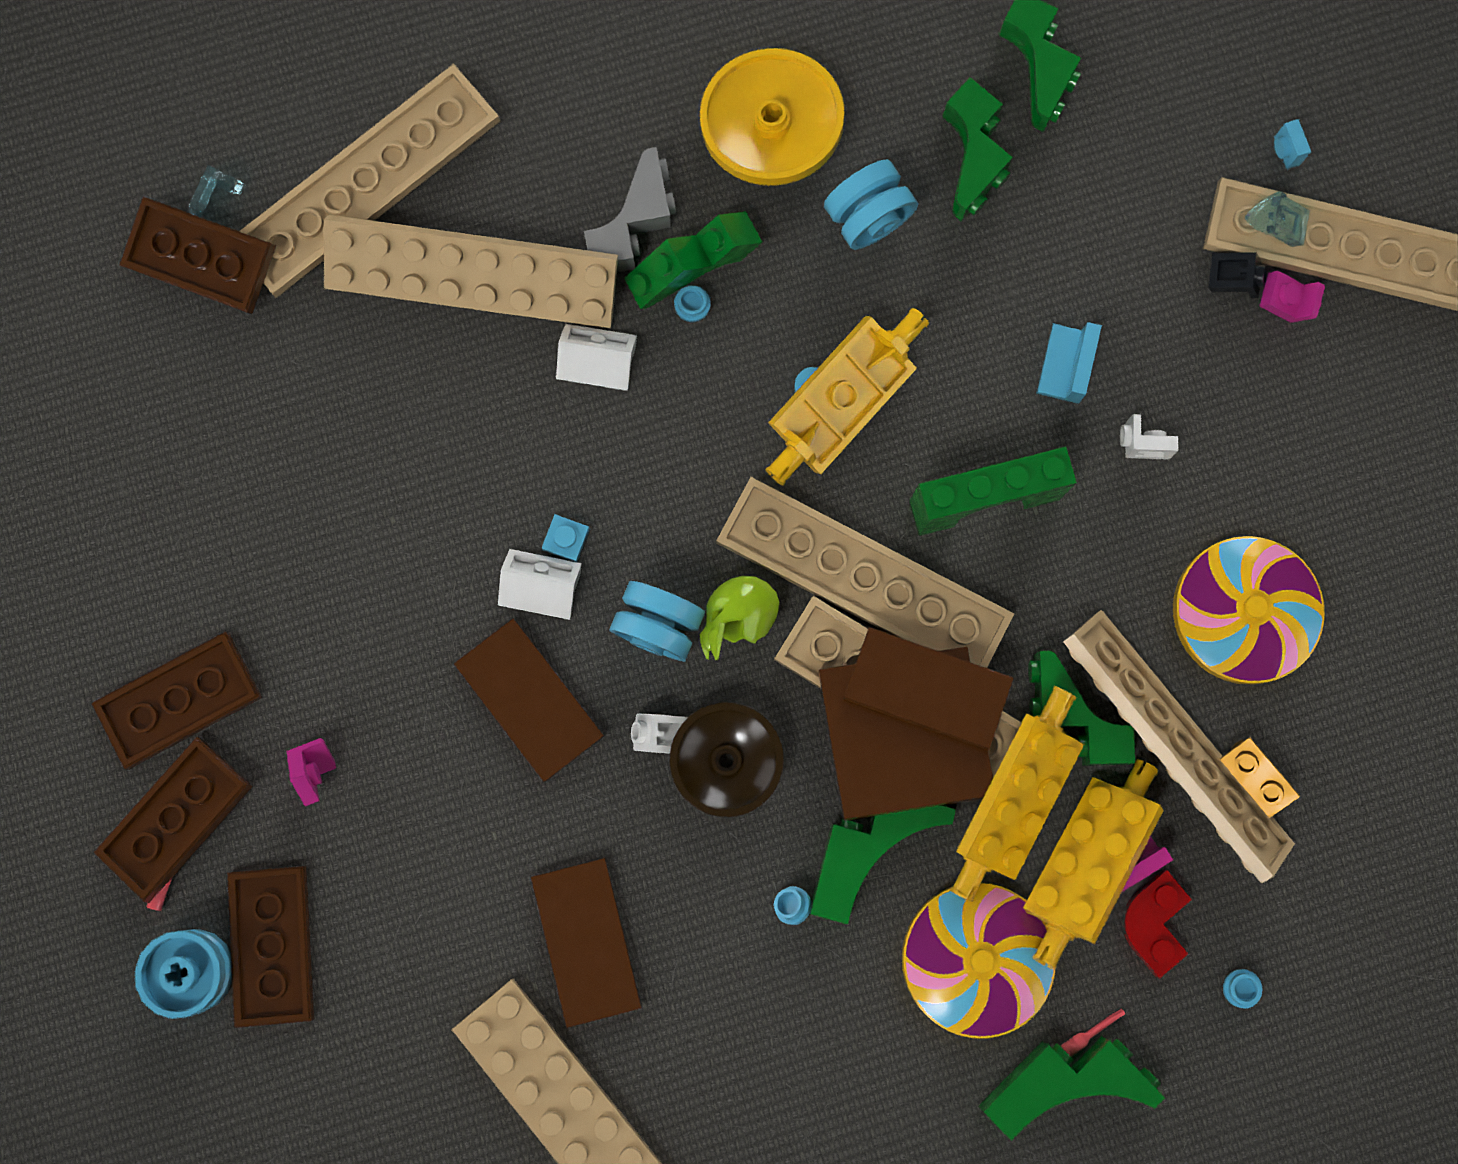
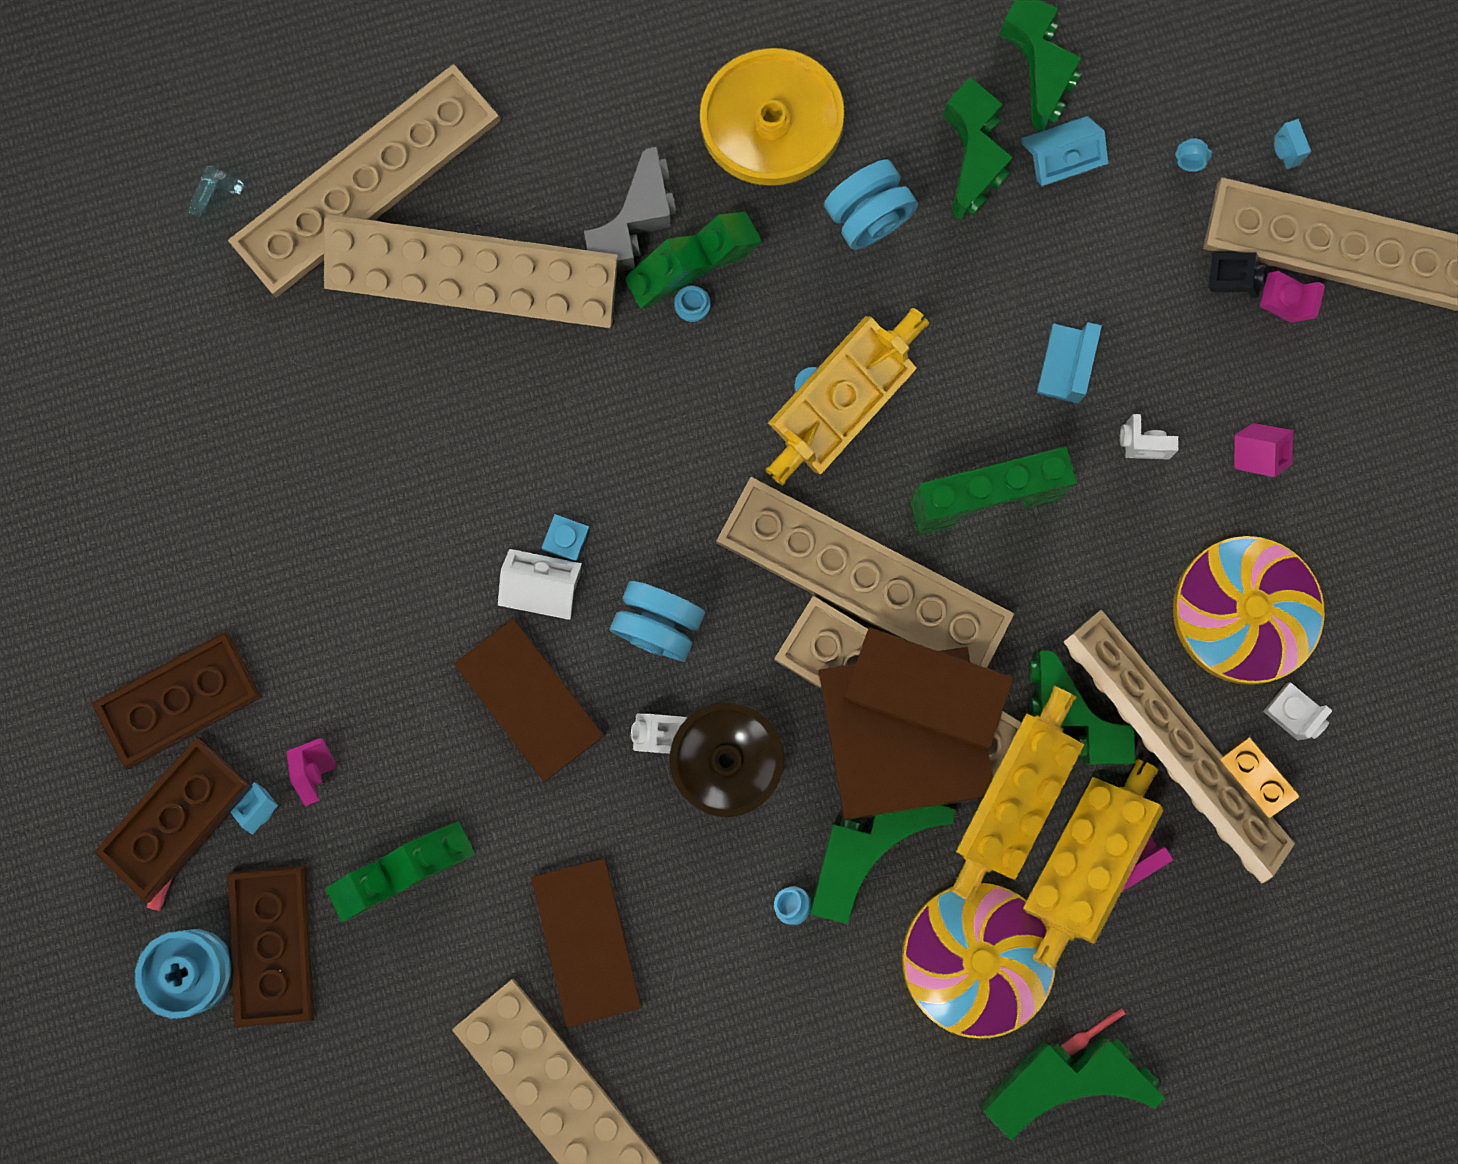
reddish brown tile [119,197,276,314] -> none
white panel [556,324,637,391] -> none
lime helmet [699,575,780,660] -> none
red plate [1124,870,1192,979] -> none
medium azure plate [1223,969,1262,1008] -> none
clear light blue tile [1245,191,1310,247] -> none
none -> medium azure plate [231,782,278,835]
none -> green arch [325,821,475,923]
none -> medium azure panel [1021,116,1108,186]
none -> medium azure plate [1175,138,1212,172]
none -> dark pink panel [1234,423,1293,477]
none -> white bracket [1263,682,1332,741]

